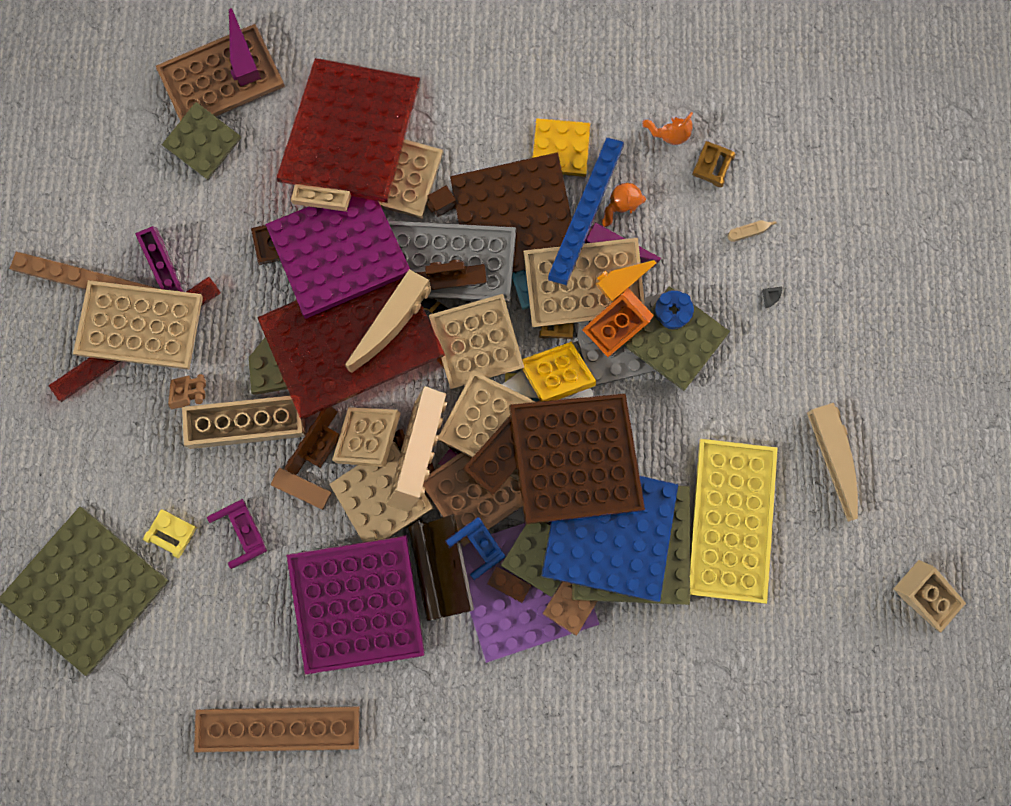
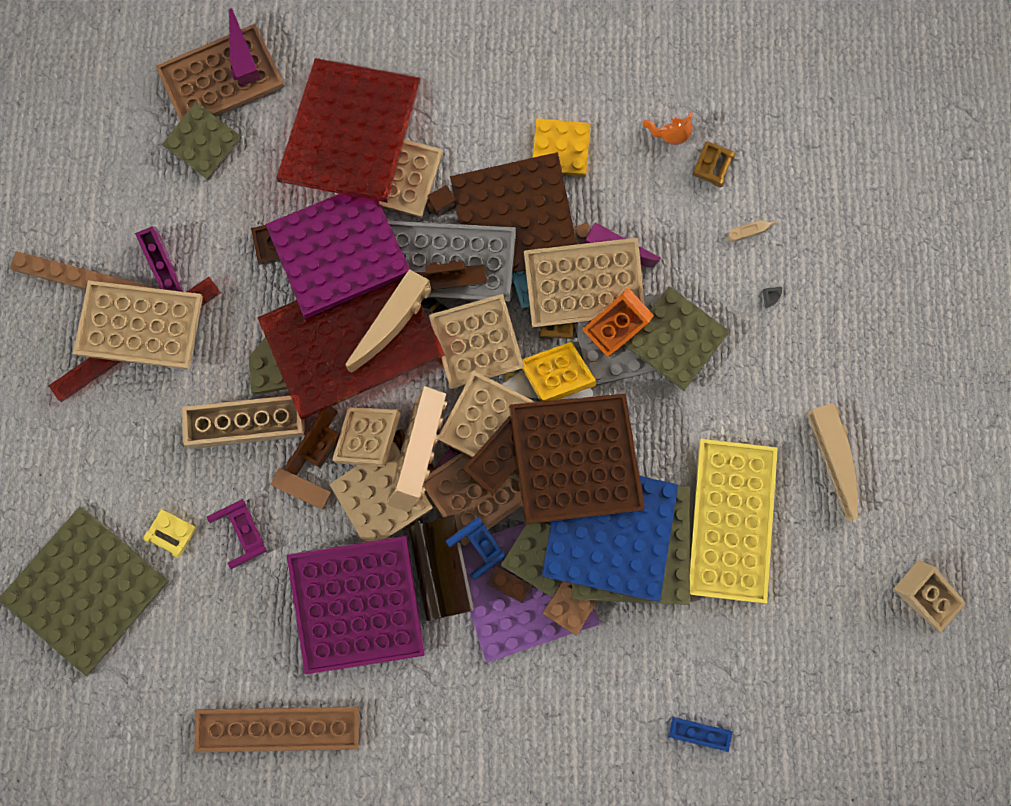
medium nougat plate [168,374,206,410] -> none
tan plate [291,184,351,211] -> none
blue plate [548,138,624,285] -> none
light orange slope [595,260,656,301] -> none
orange piece [602,183,646,227] -> none
blue plate [654,290,694,329] -> none
none -> blue tile [668,716,733,752]

